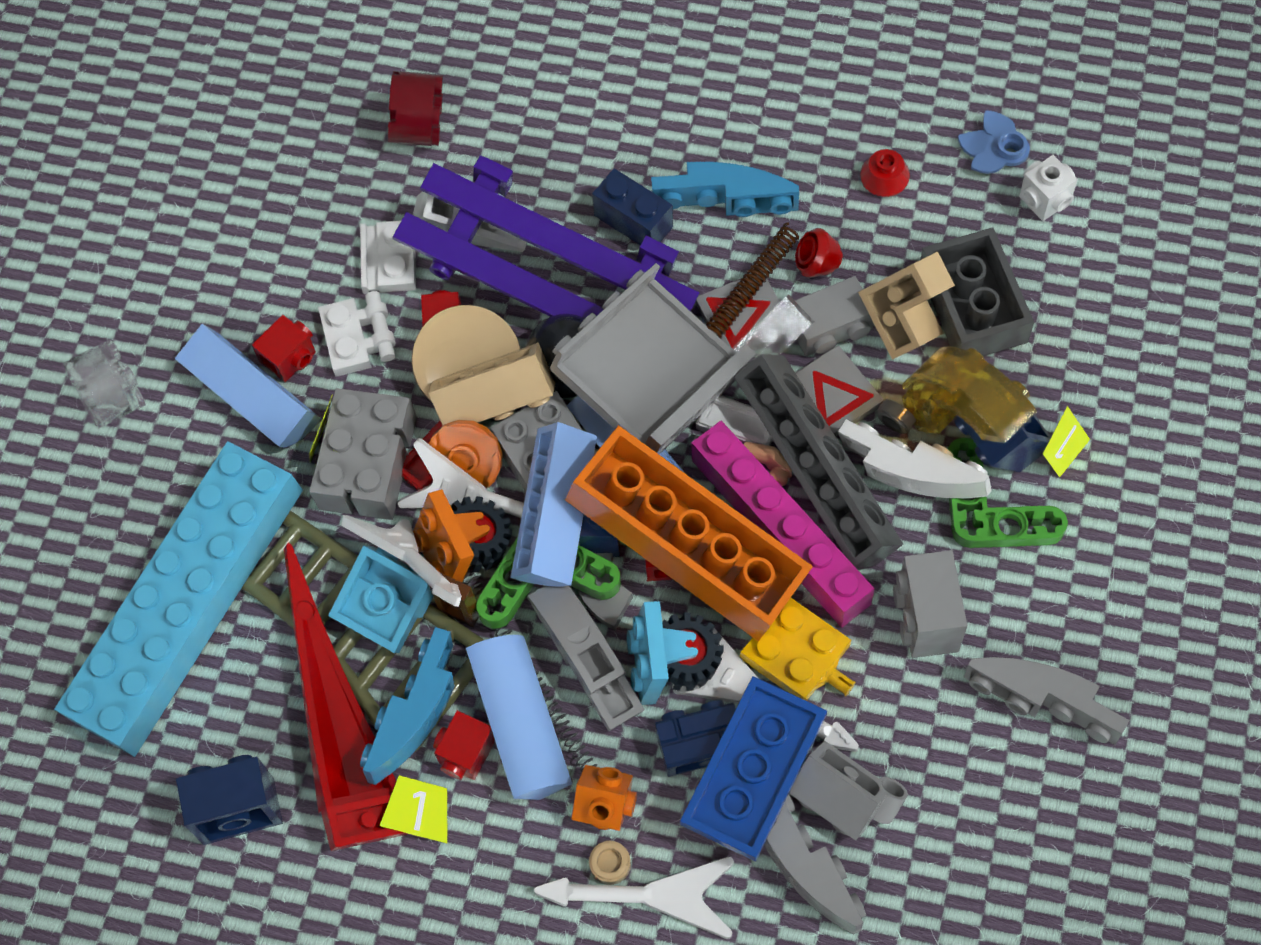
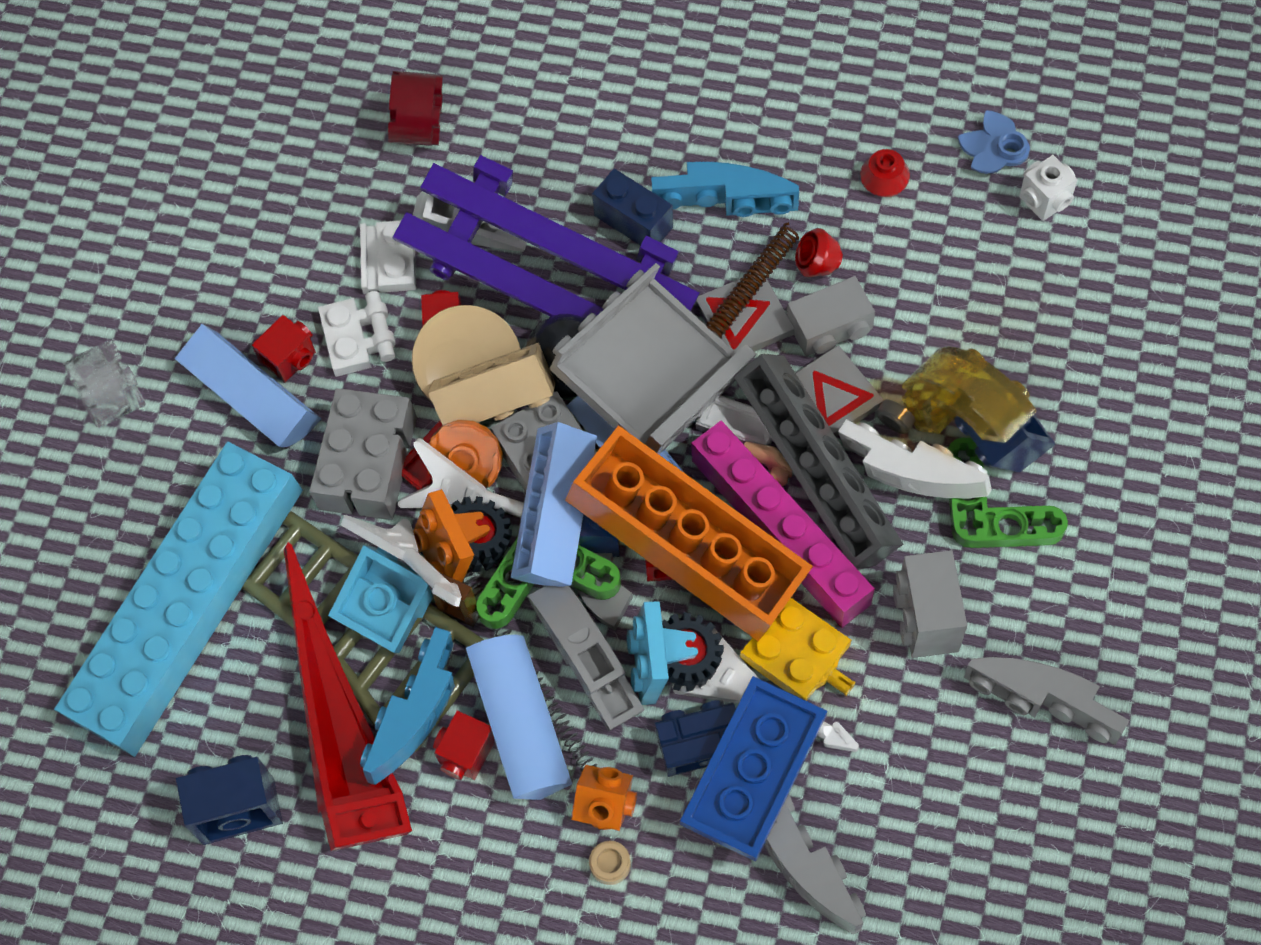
neon yellow sticker [309,394,333,463] -> none
neon yellow sticker [380,775,447,843] -> none
white piece [534,857,734,939] -> none
clear plate [733,294,815,361] -> none
light grey hinge [789,741,908,841] -> none
tan brick [858,252,955,360] -> none
dark grey brick [920,227,1034,364] -> none
neon yellow sticker [1043,406,1090,477] -> none

